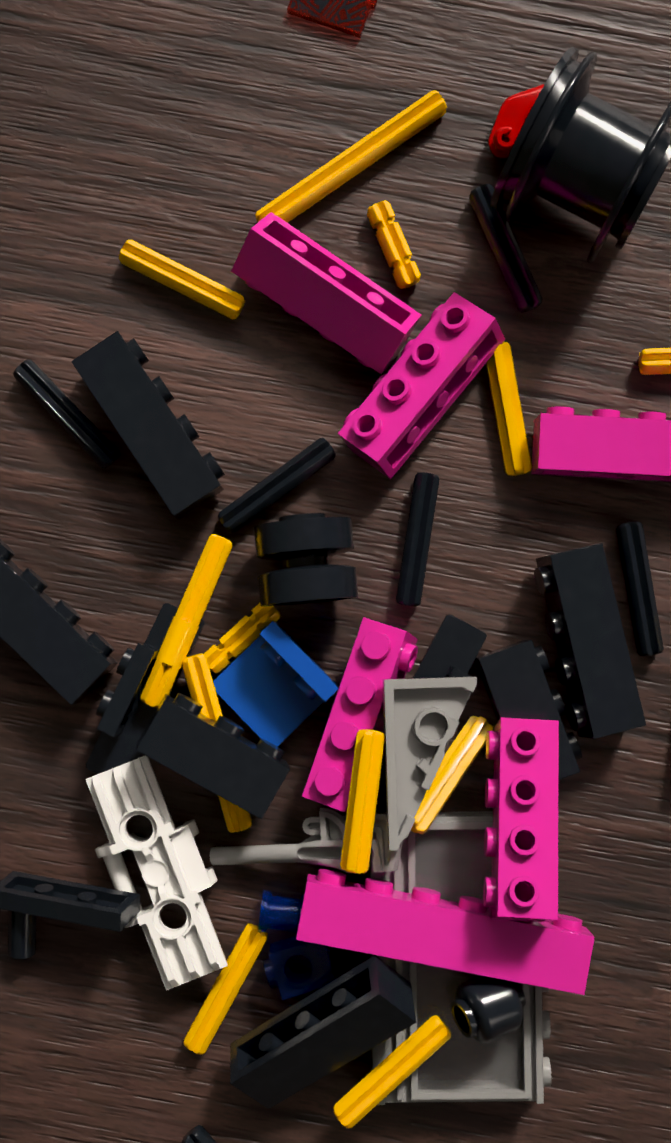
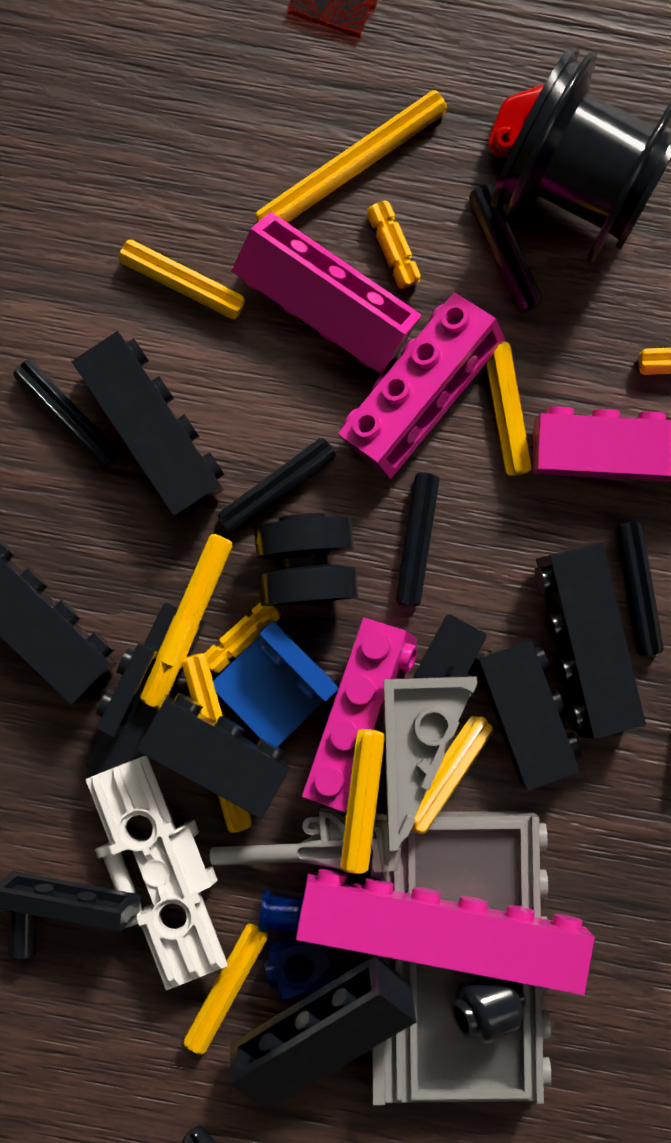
yellow axle [333,1015,452,1129] -> none
dark pink brick [483,717,559,923] -> none

